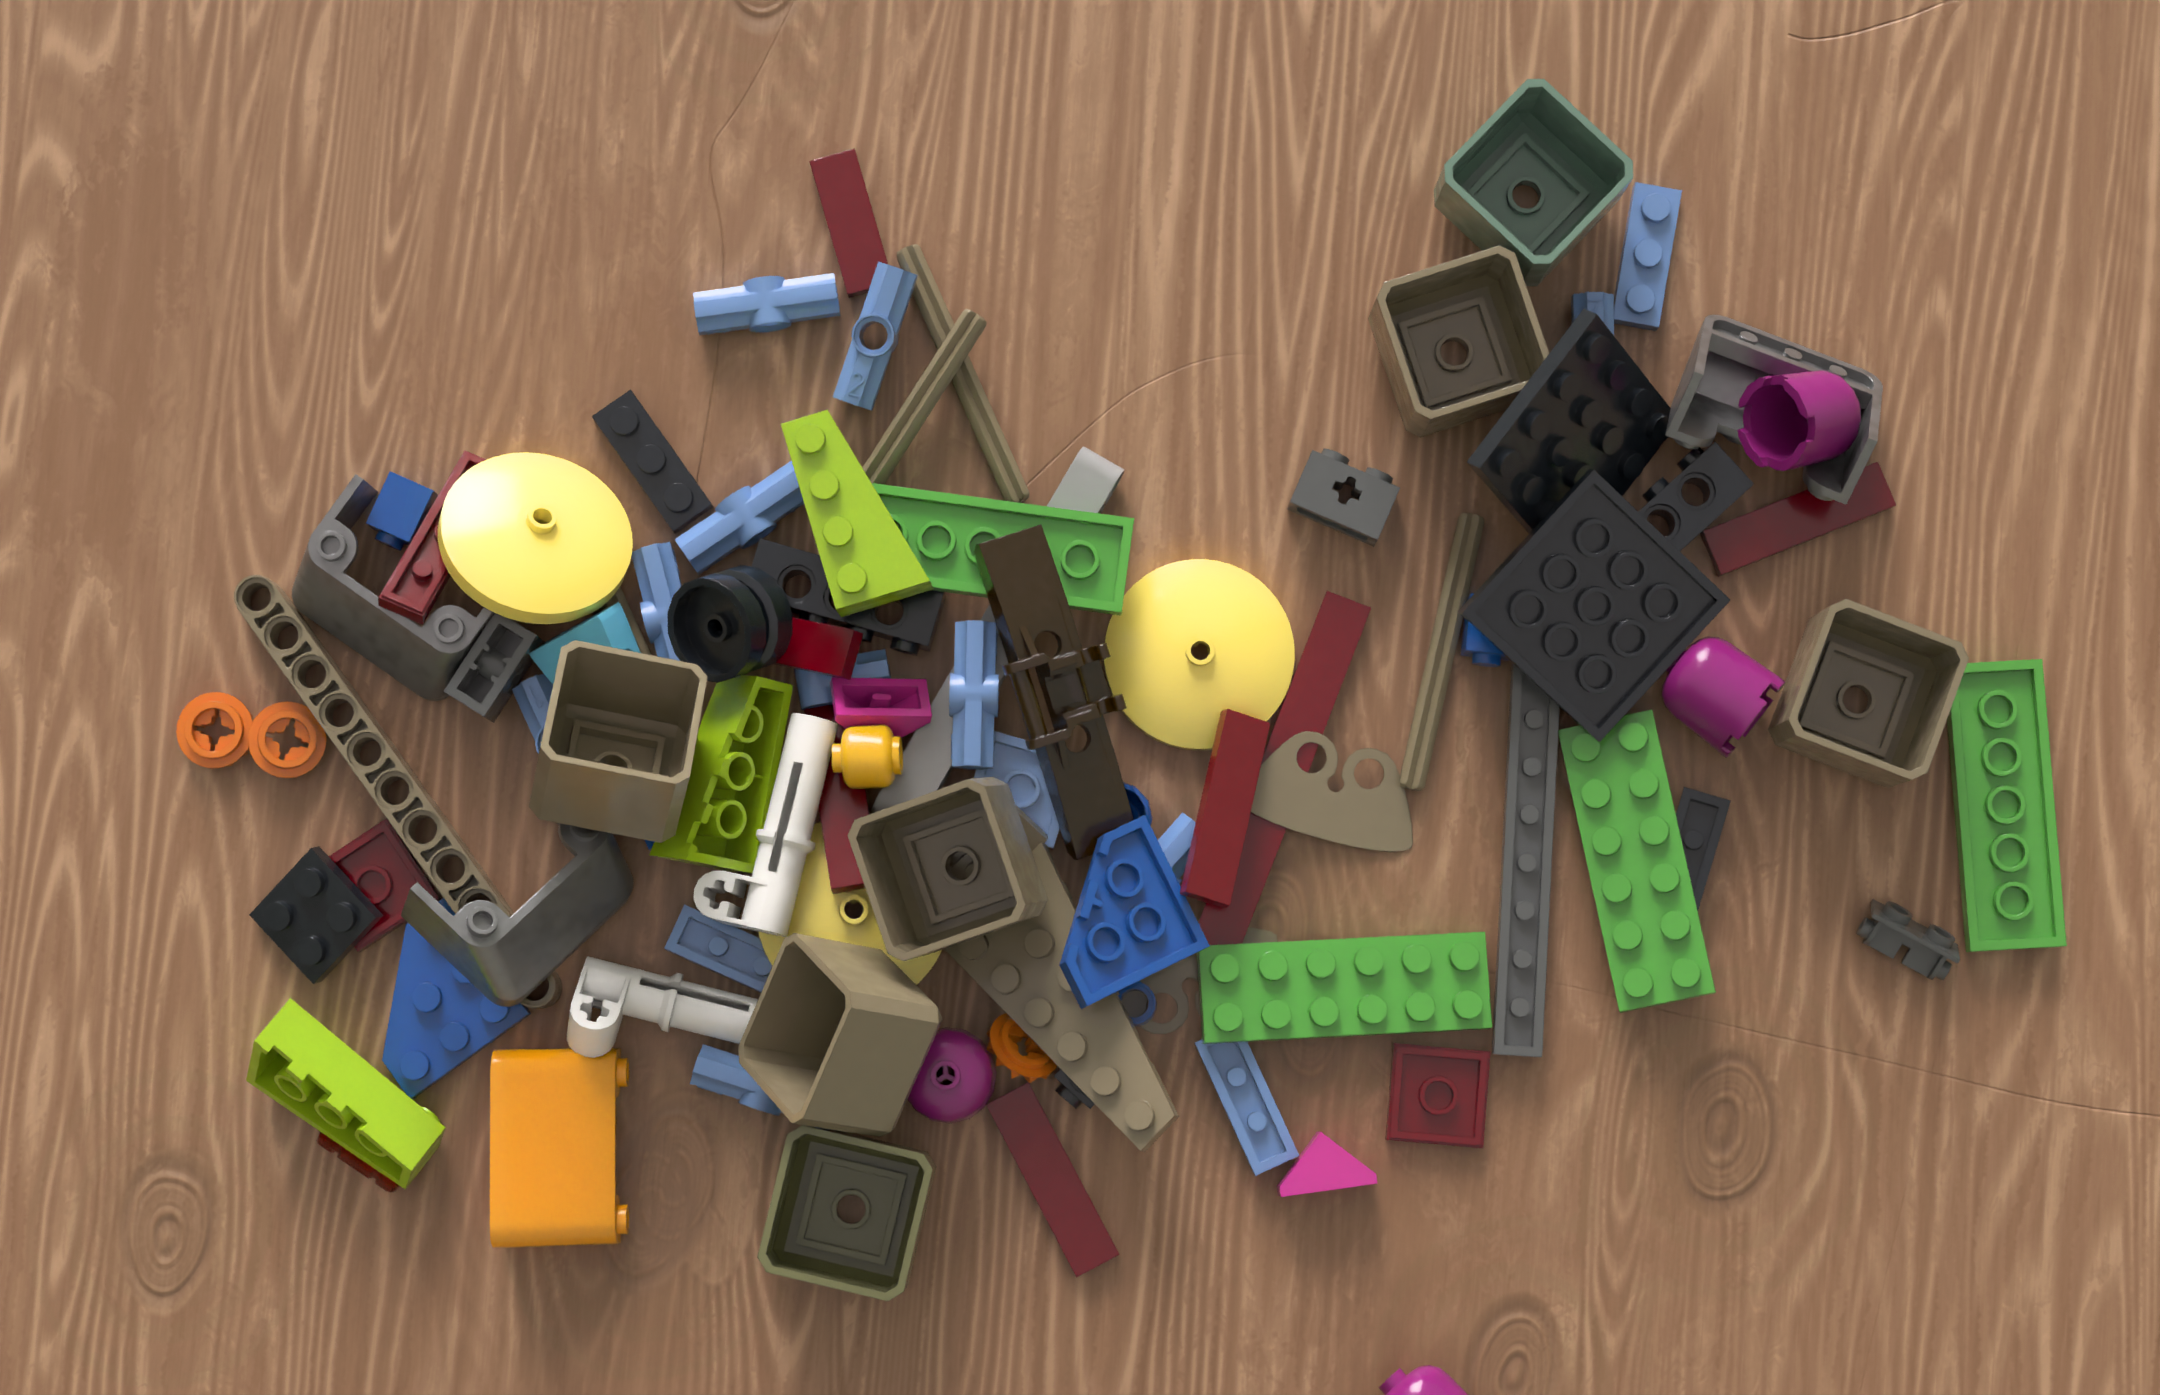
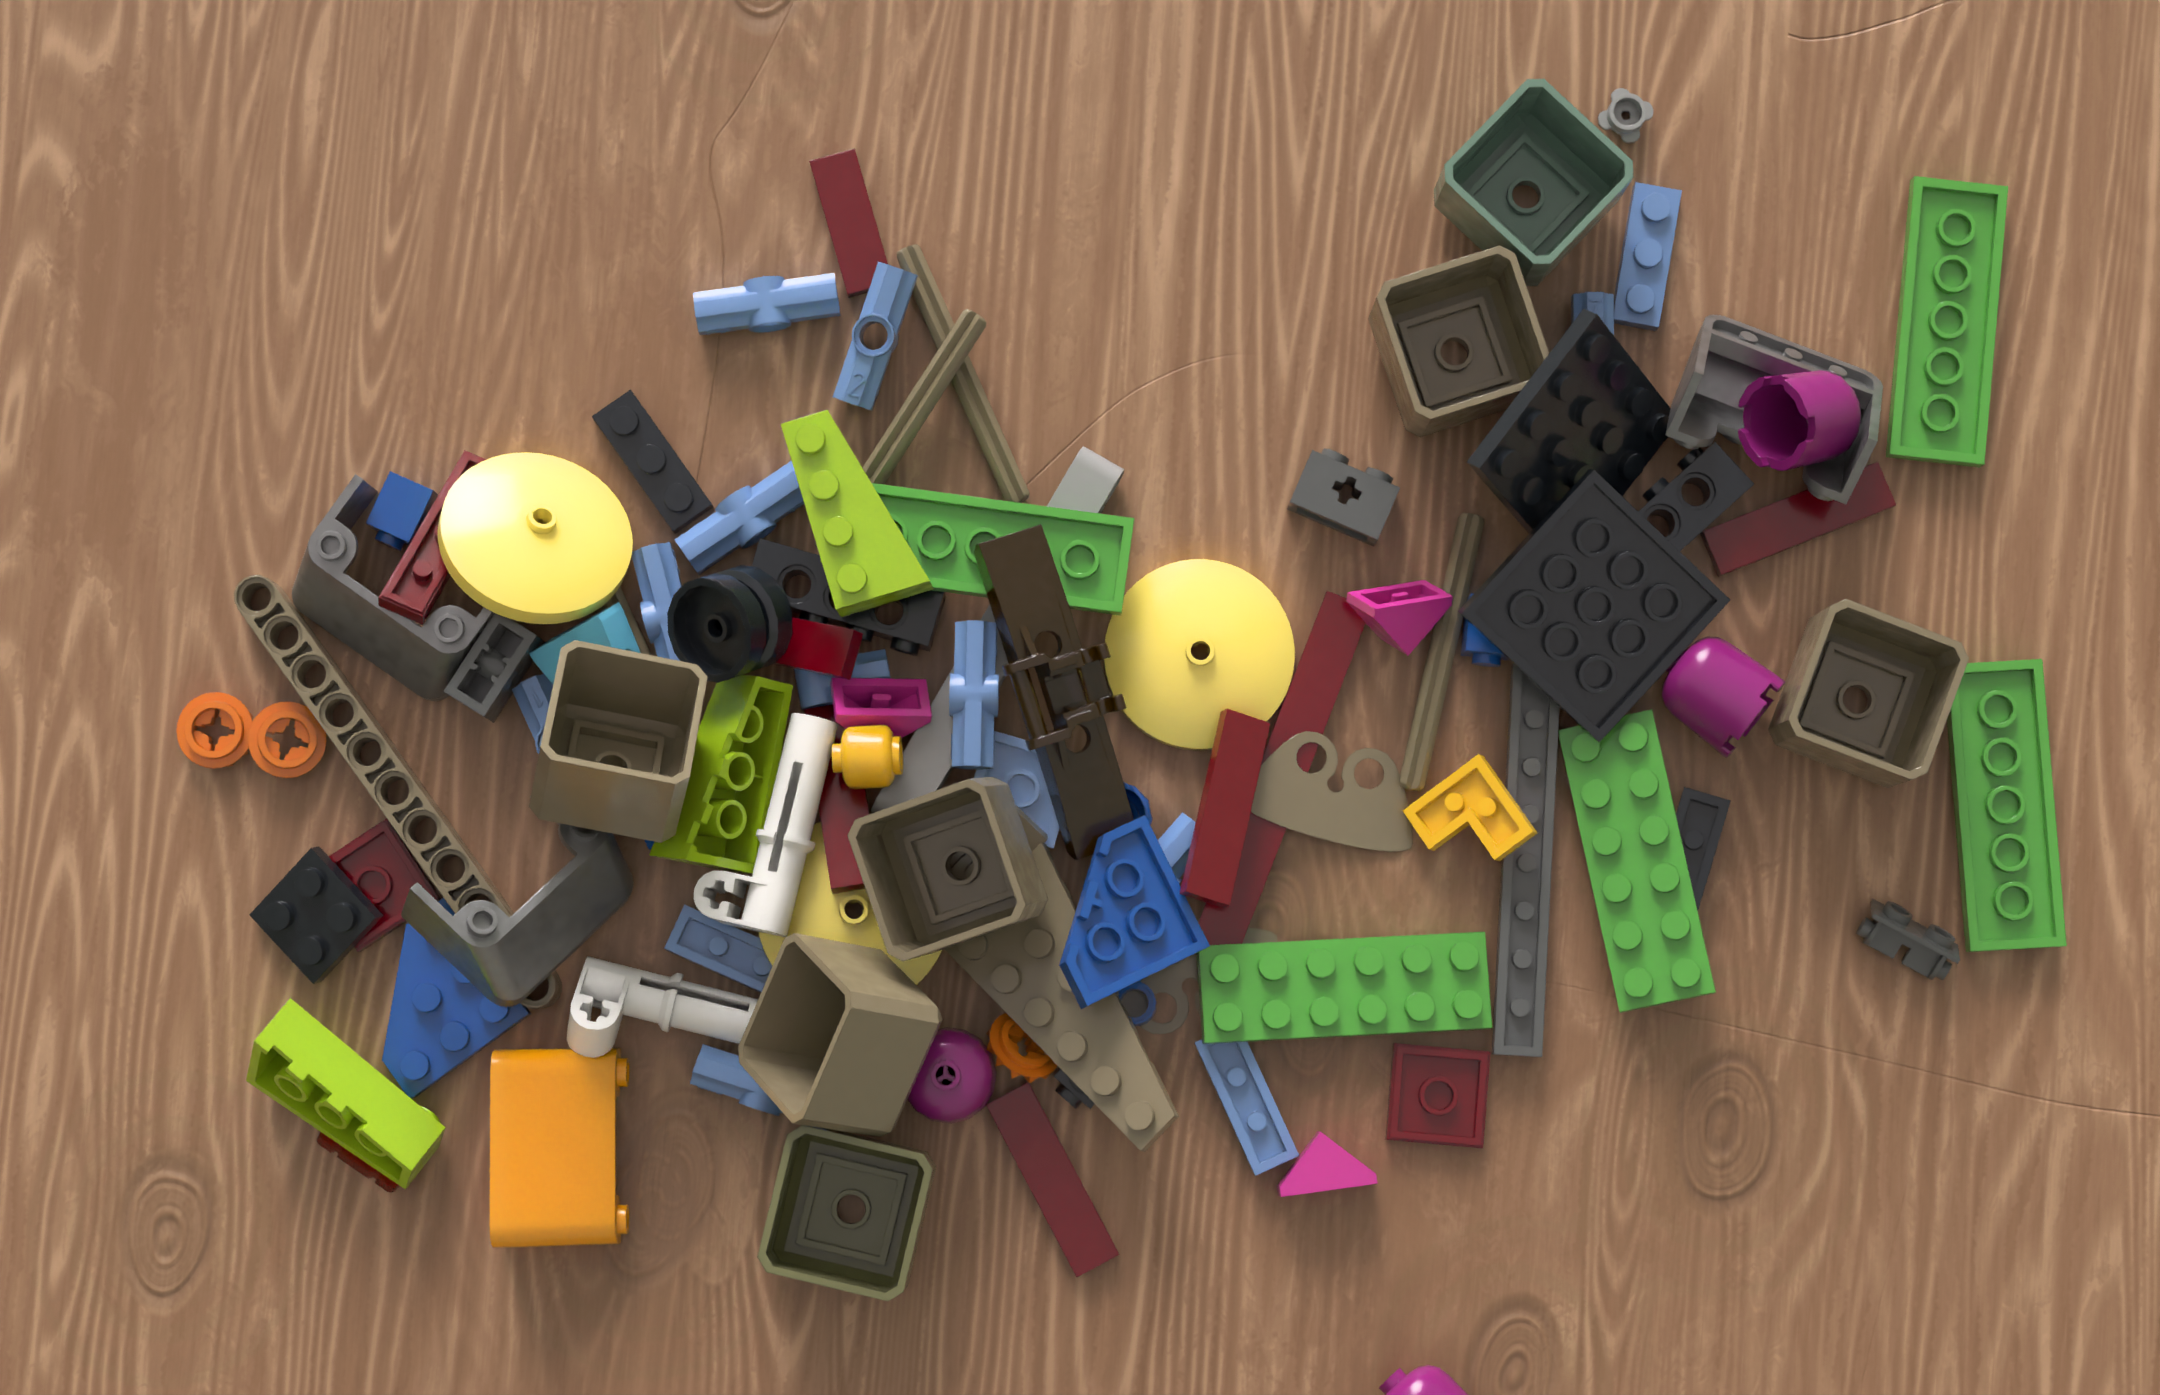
none -> dark pink slope [1346,580,1453,656]
none -> yellow plate [1403,754,1537,861]
none -> light grey plate [1597,88,1653,144]
none -> bright green plate [1886,176,2008,468]

